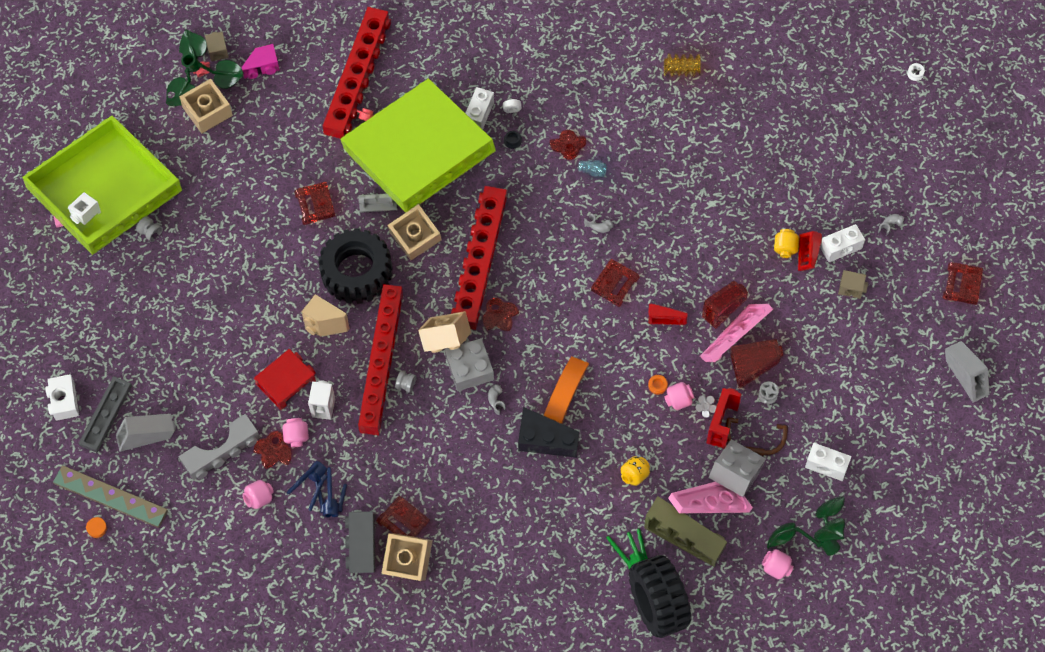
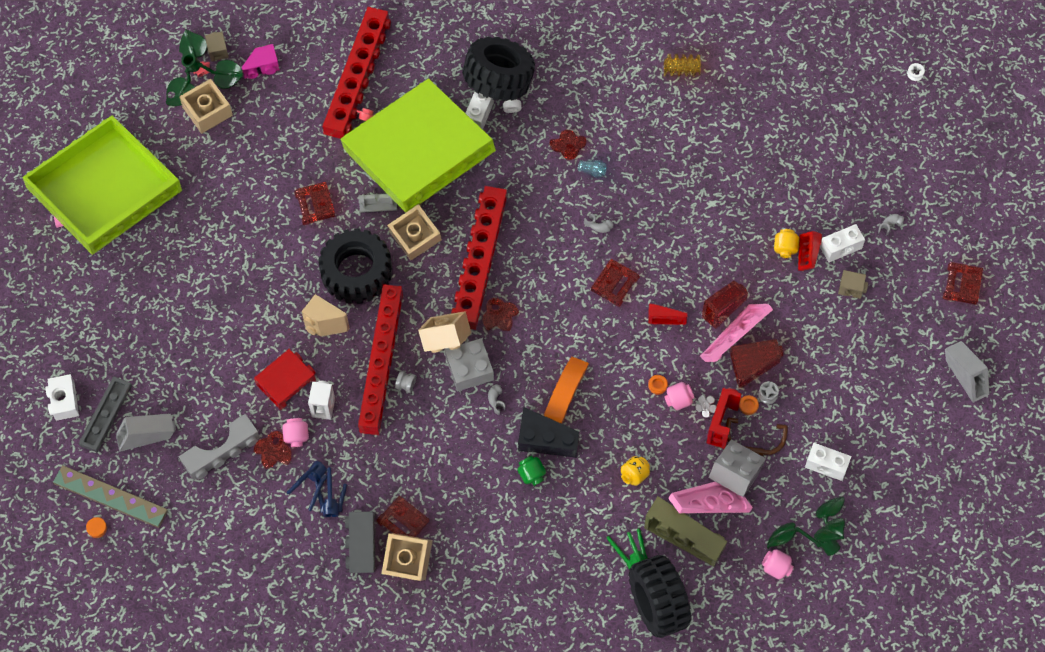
white brick [68,193,101,225] -> none
light grey wheel [136,216,163,242] -> none
bright pink head [243,480,274,509] -> none
black plate [504,131,522,149] -> none
none -> black tyre [462,36,535,101]
none -> green head [517,455,547,486]
none -> orange tile [739,395,759,415]

